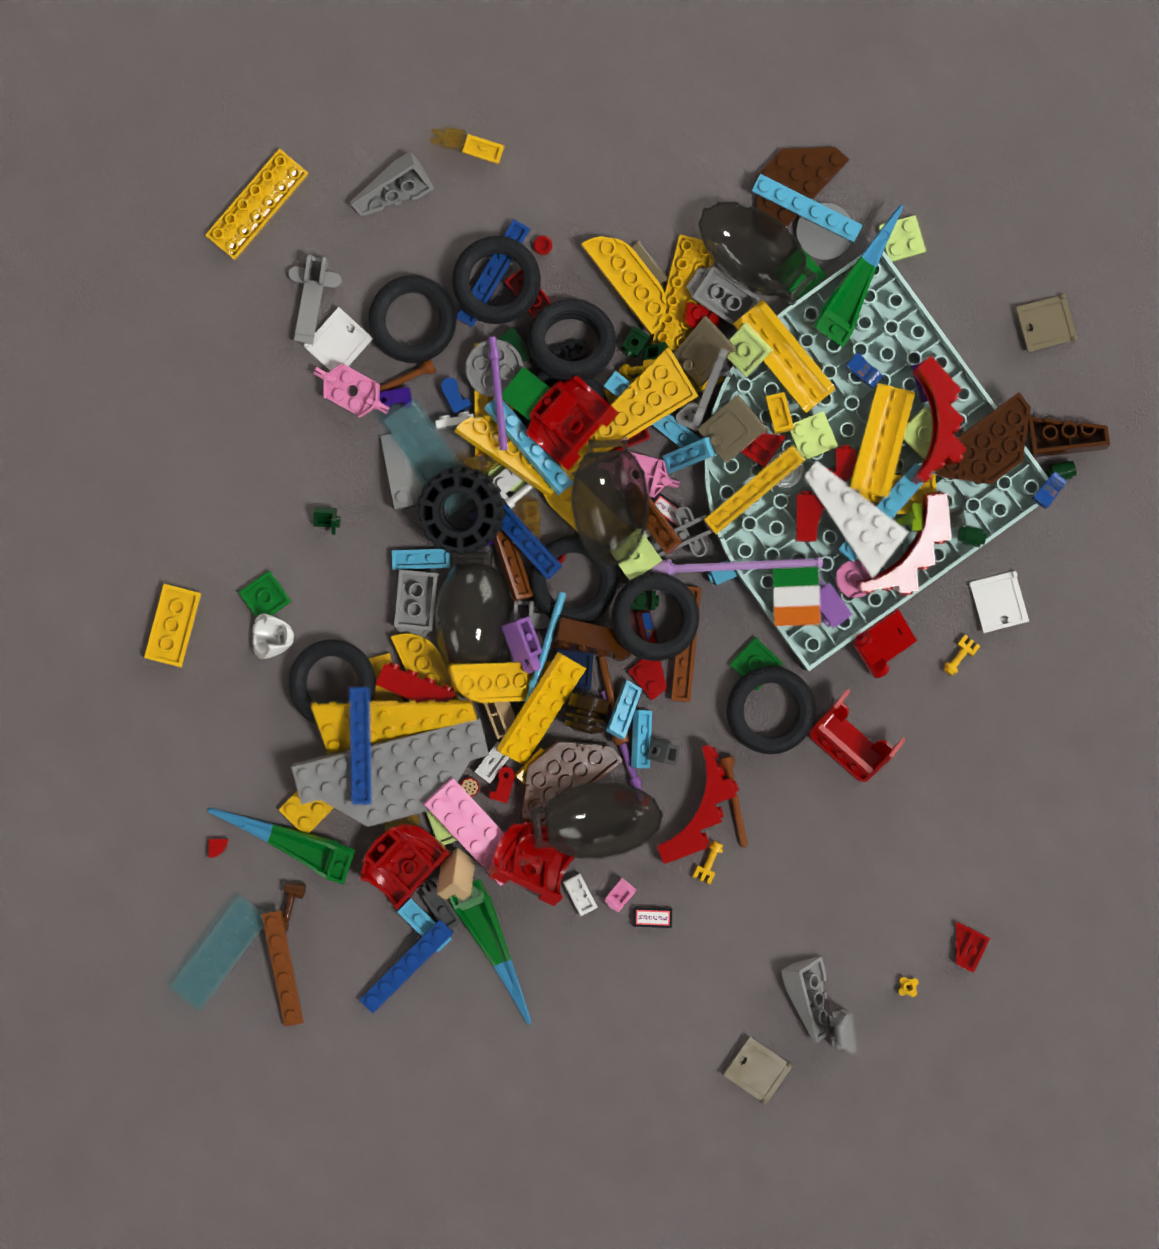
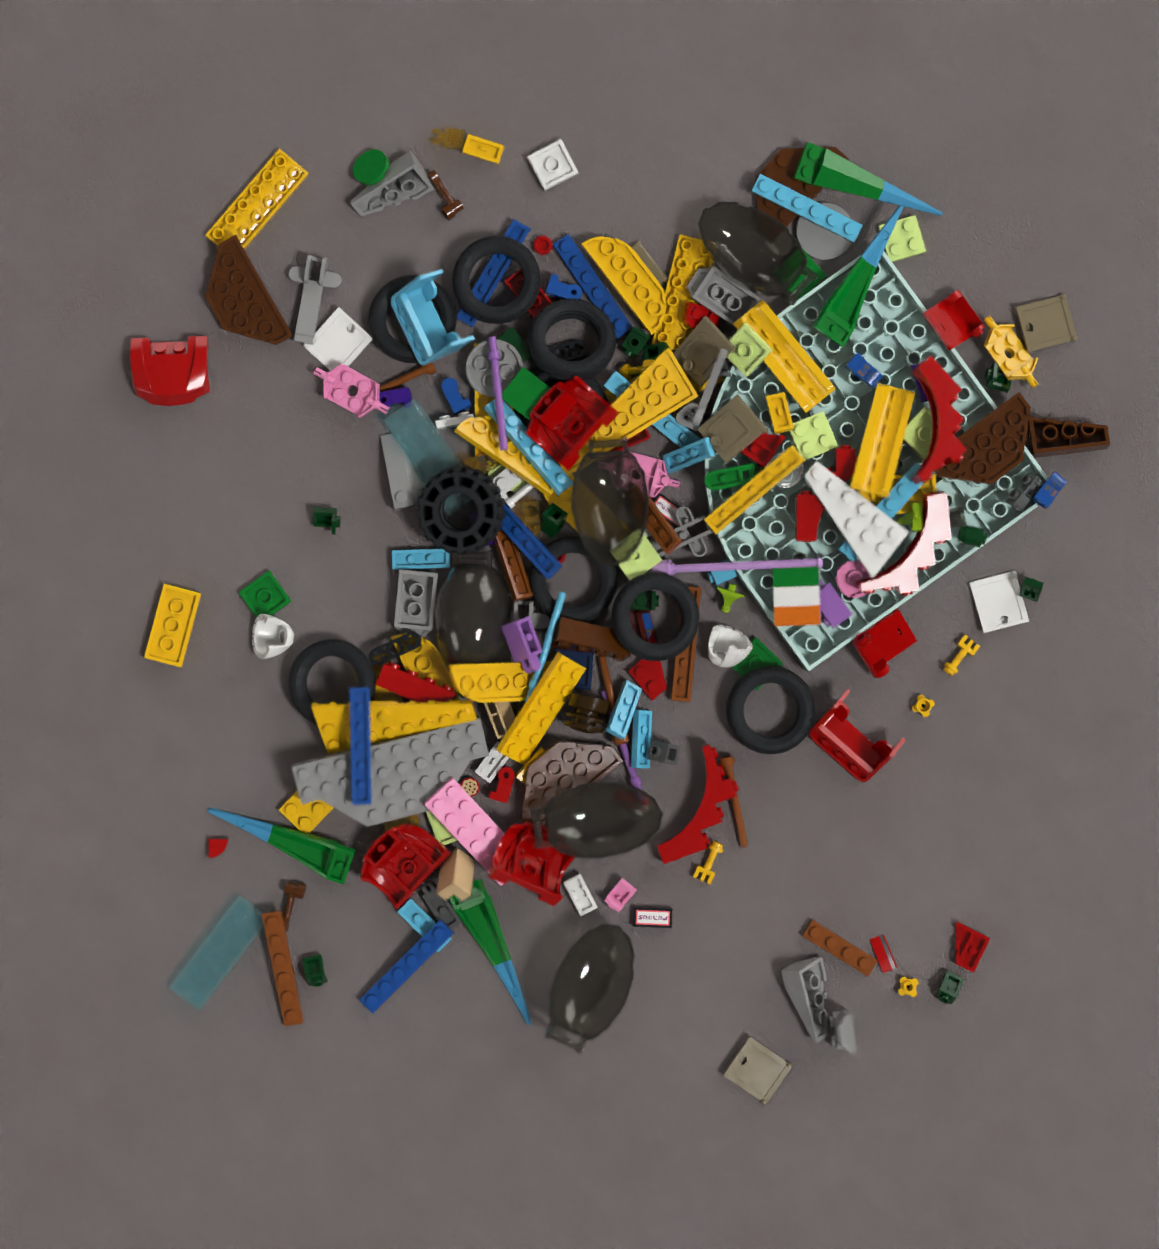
dark green brick [1047,460,1077,480] -> none
none -> red piece [130,336,210,406]
none -> reddish brown plate [205,235,294,345]
none -> dark green bracket [302,954,328,987]
none -> green tile [353,149,389,185]
none -> black beam [369,632,422,665]
none -> medium azure windscreen [391,269,475,365]
none -> reddish brown brick [428,170,464,221]
none -> white plate [527,139,579,191]
none -> dark green brick [540,503,568,538]
none -> clear smoke windscreen [544,924,635,1054]
none -> blue leg [546,274,582,300]
none -> blue plate [553,234,633,340]
none -> green plate [704,463,757,491]
none -> white hair [708,625,753,668]
none -> lime piece [717,583,745,613]
none -> green plate [793,142,943,216]
none -> dark orange plate [802,920,878,977]
none -> red sticker [870,934,897,973]
none -> yellow plate [912,695,935,717]
none -> red door [922,289,985,351]
none -> dark green bracket [934,971,964,1004]
none -> yellow plate [984,316,1039,388]
none -> dark green bracket [985,362,1011,393]
none -> dark grey hinge [1005,472,1043,512]
none -> dark green bracket [1019,577,1044,602]

